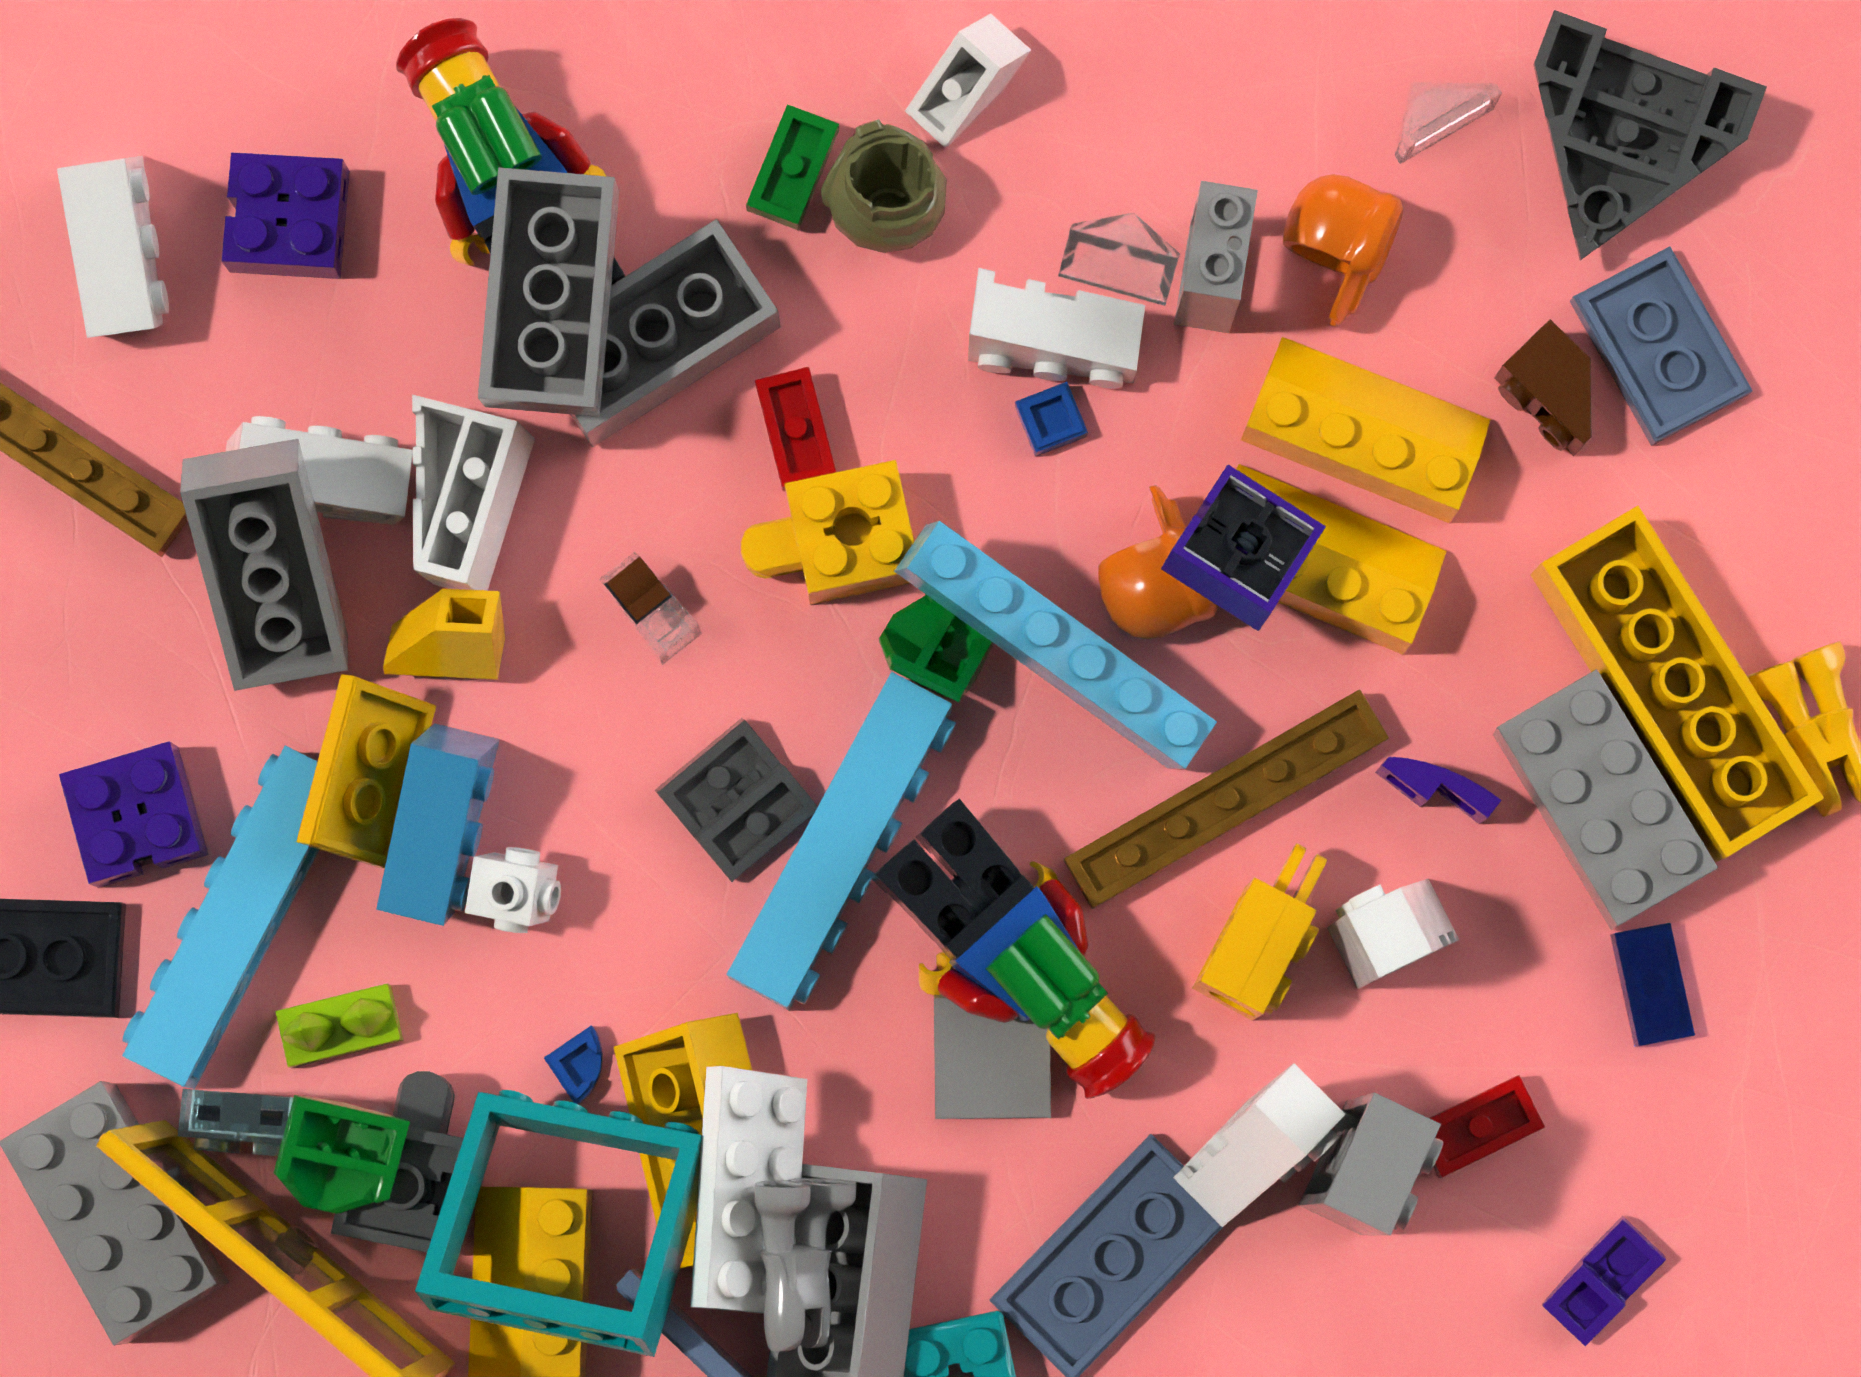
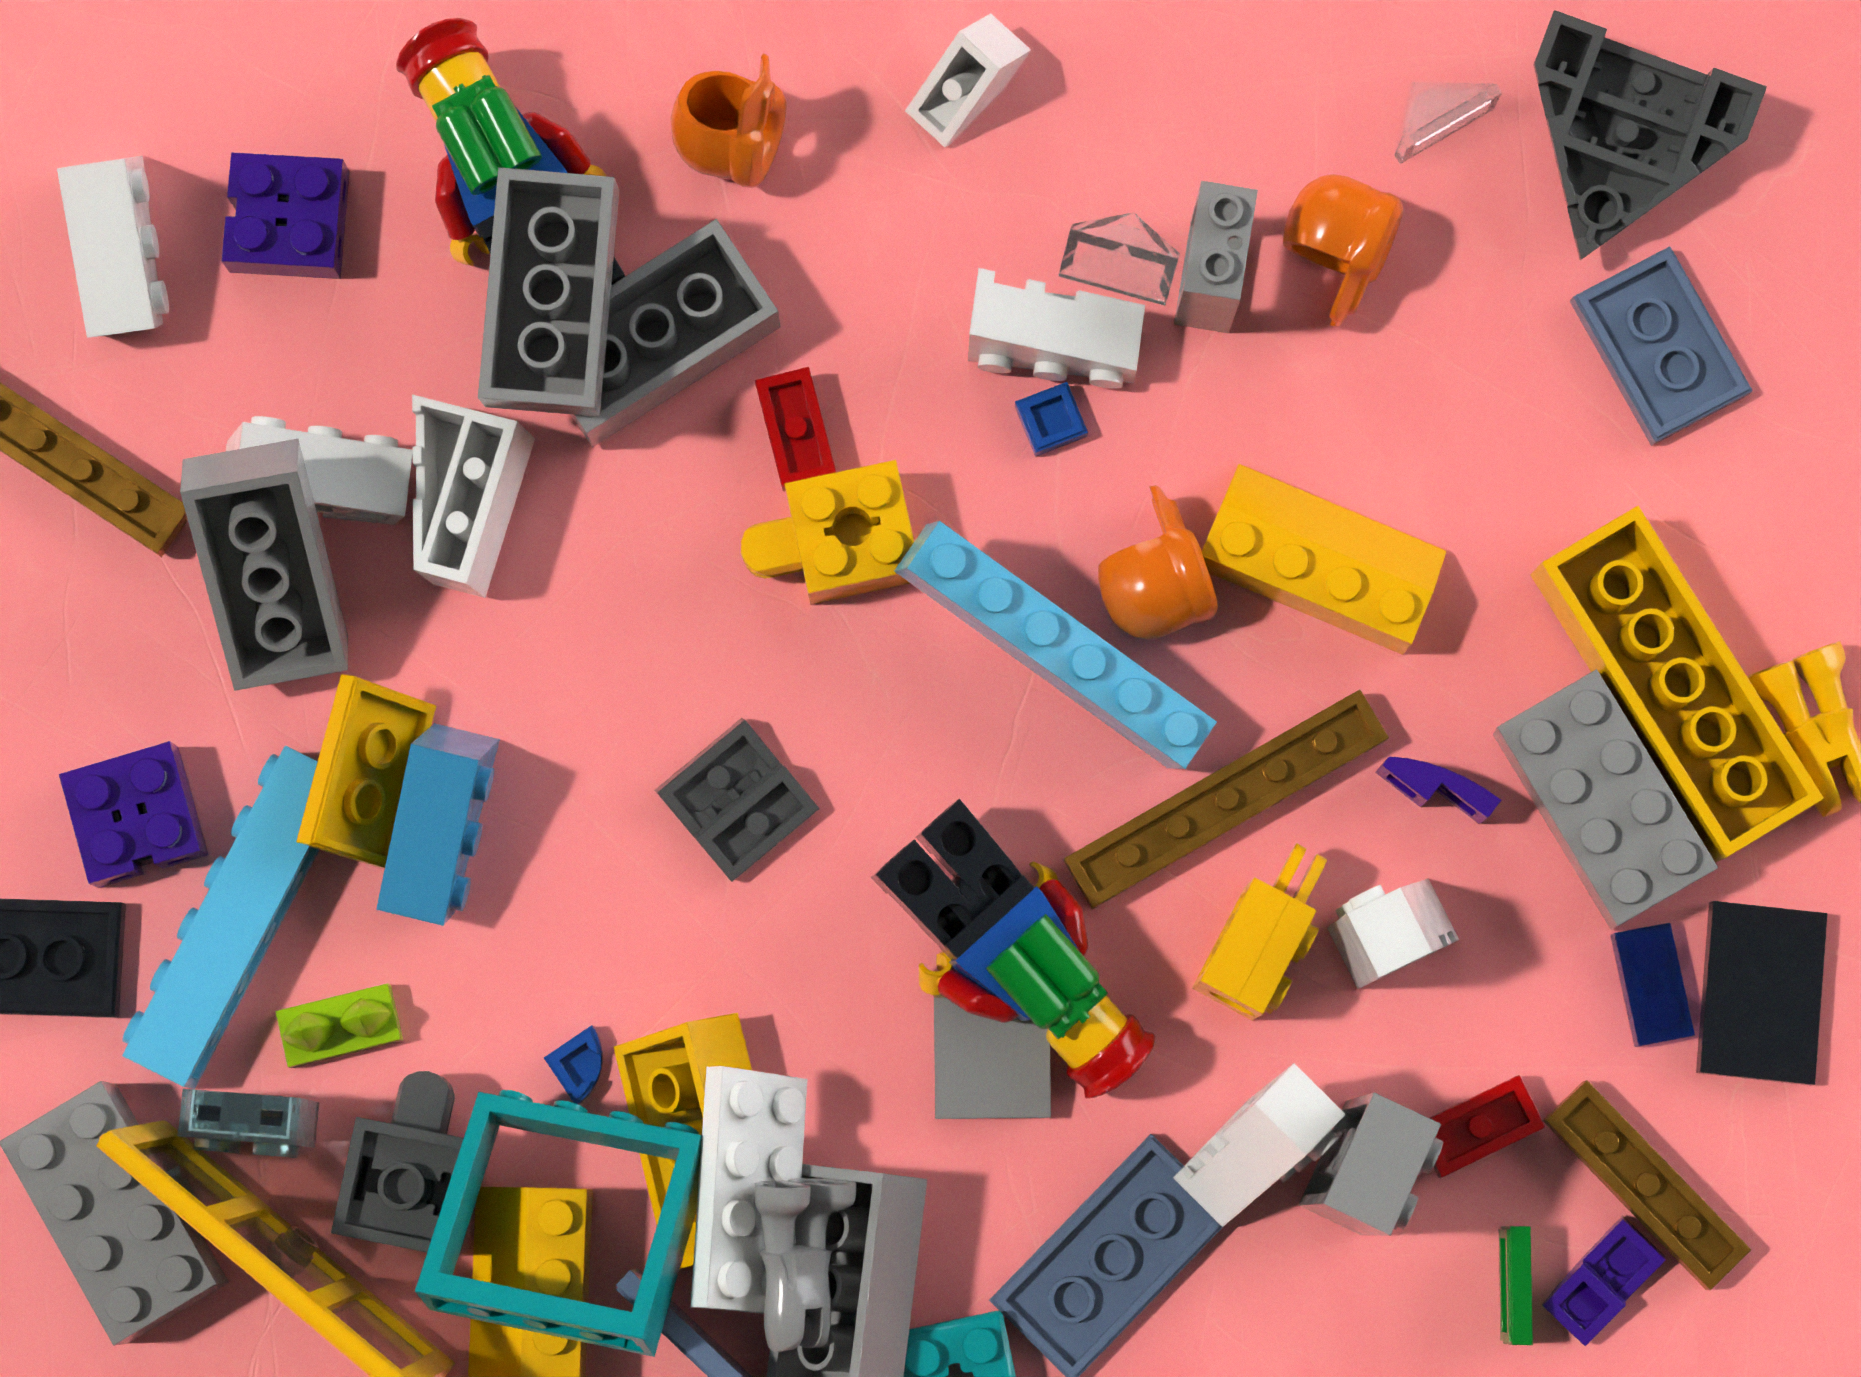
green slope [273,1095,410,1214] -> none
yellow slope [383,588,505,680] -> none
white brick [465,847,561,933] -> none
leg [599,551,702,665] -> none
medium azure brick [726,671,956,1011] -> none
green plate [746,104,839,231] -> none
olive helmet [821,119,947,253] -> none
green slope [879,594,994,702] -> none
piece [1161,465,1326,631] -> none
yellow slope [1241,337,1491,523] -> none
reddish brown slope [1494,319,1592,456] -> none
none -> orange piece [670,53,787,188]
none -> green tile [1498,1226,1533,1345]
none -> pearl gold plate [1542,1080,1751,1290]
none -> black tile [1696,901,1827,1086]

